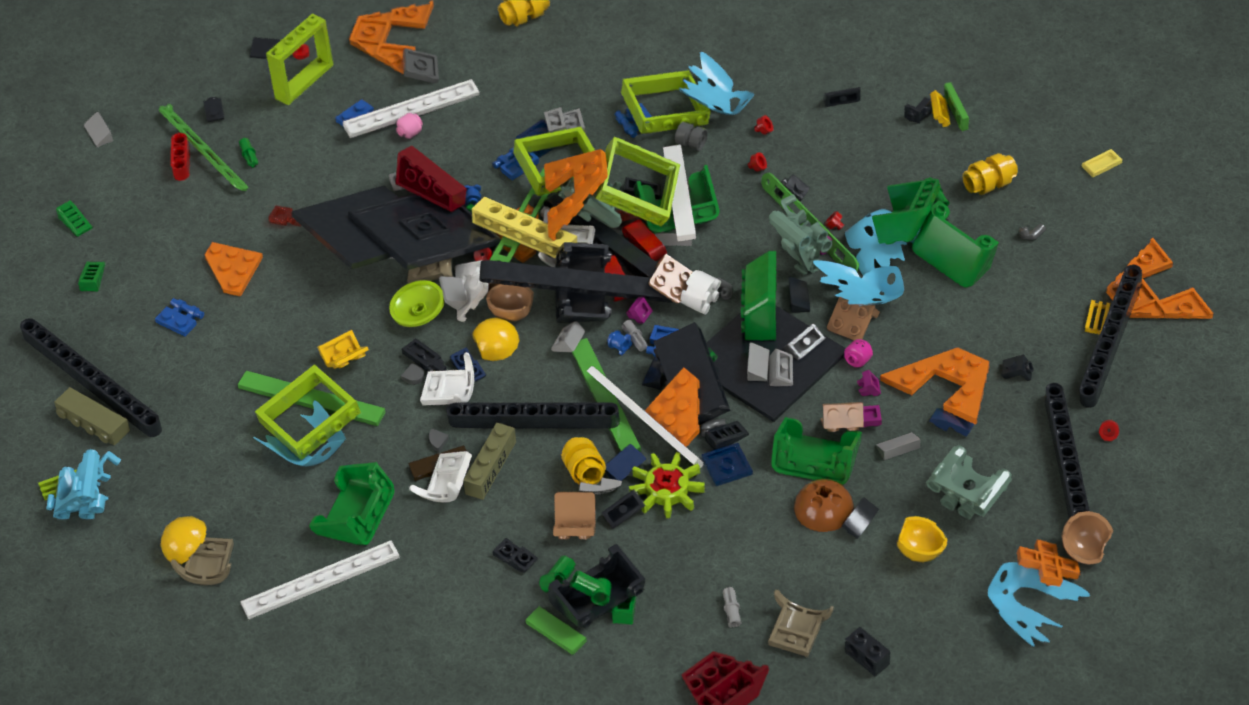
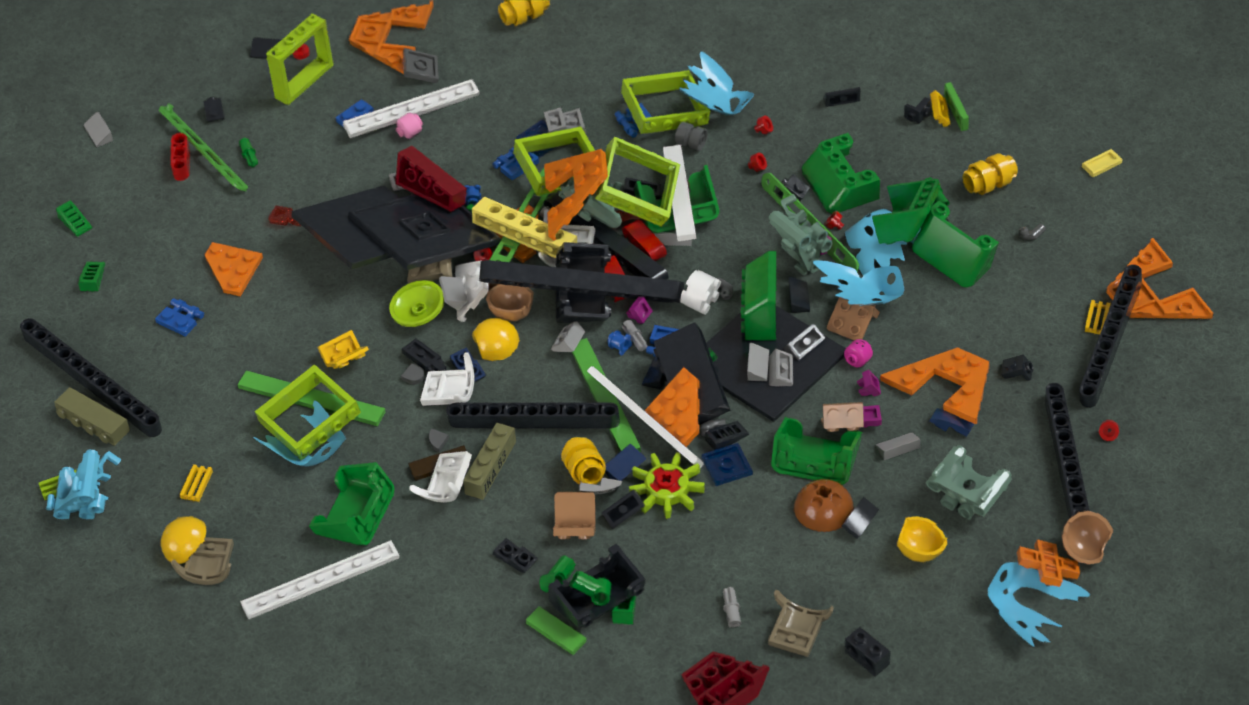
bracket [649,254,693,304] -> none
none -> yellow tile [180,464,213,502]
none -> green windscreen [802,133,880,213]

